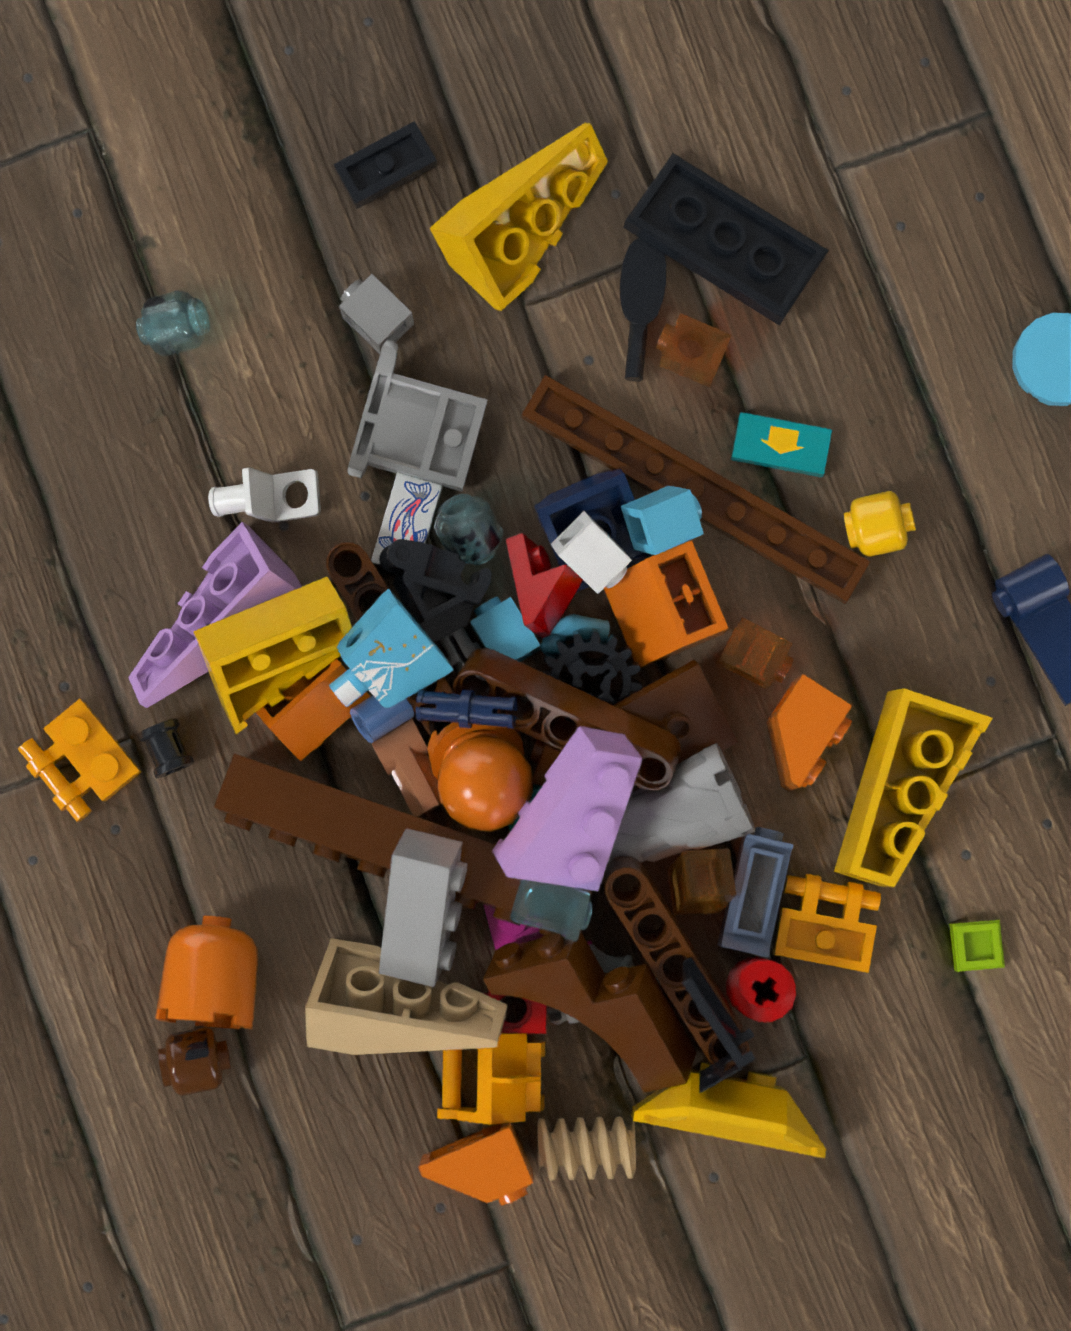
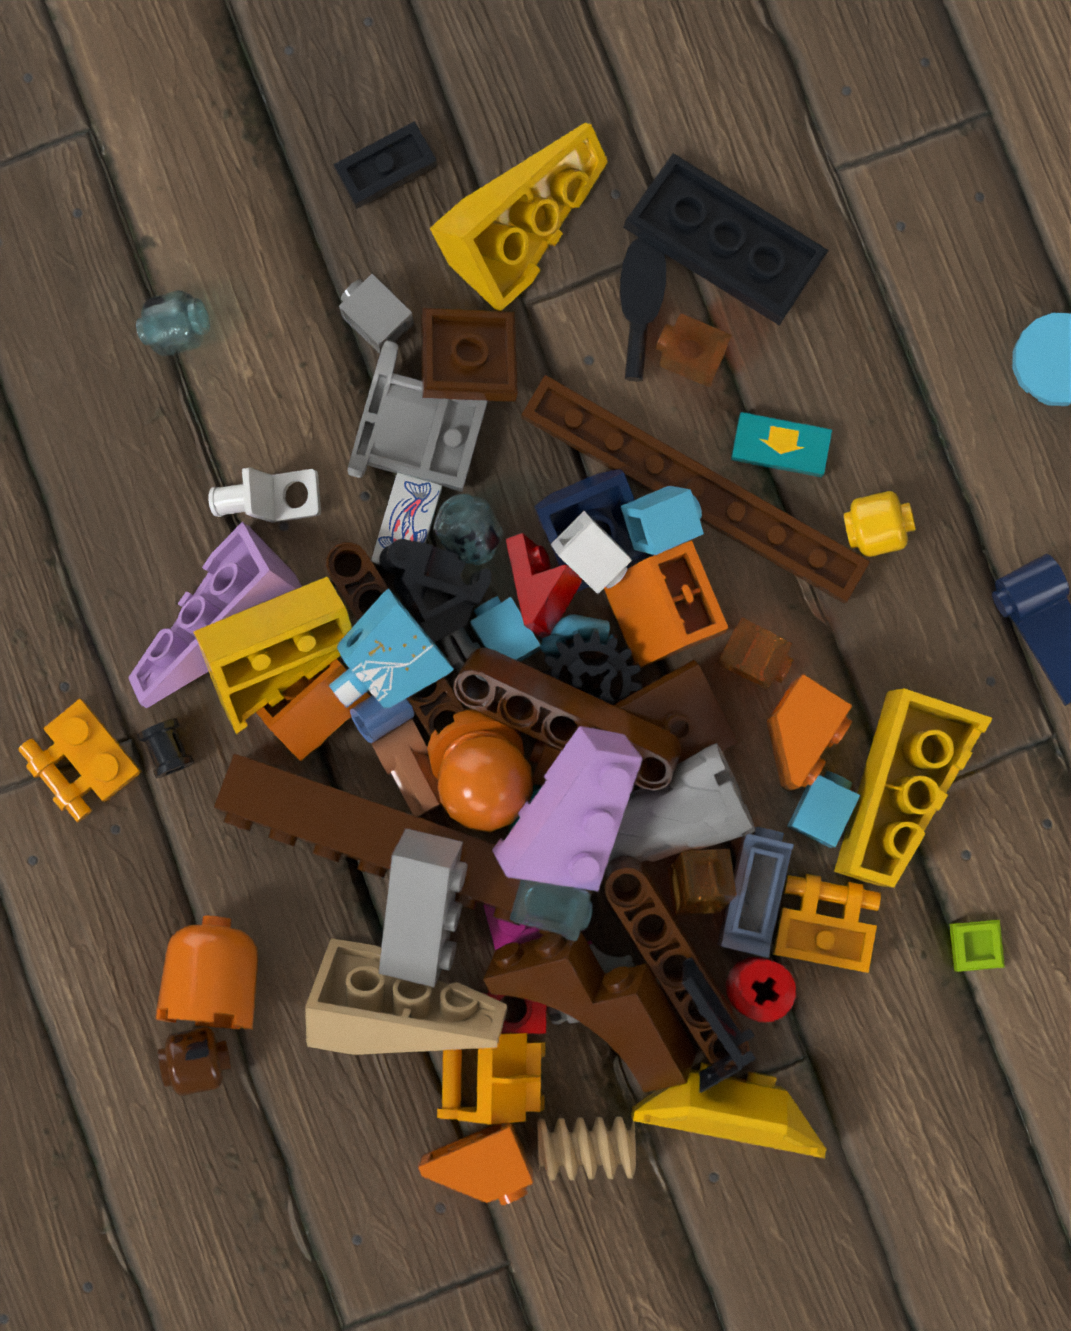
dark blue pin [416,690,518,729] -> none
none -> reddish brown plate [421,308,518,402]
none -> medium azure brick [787,771,860,848]

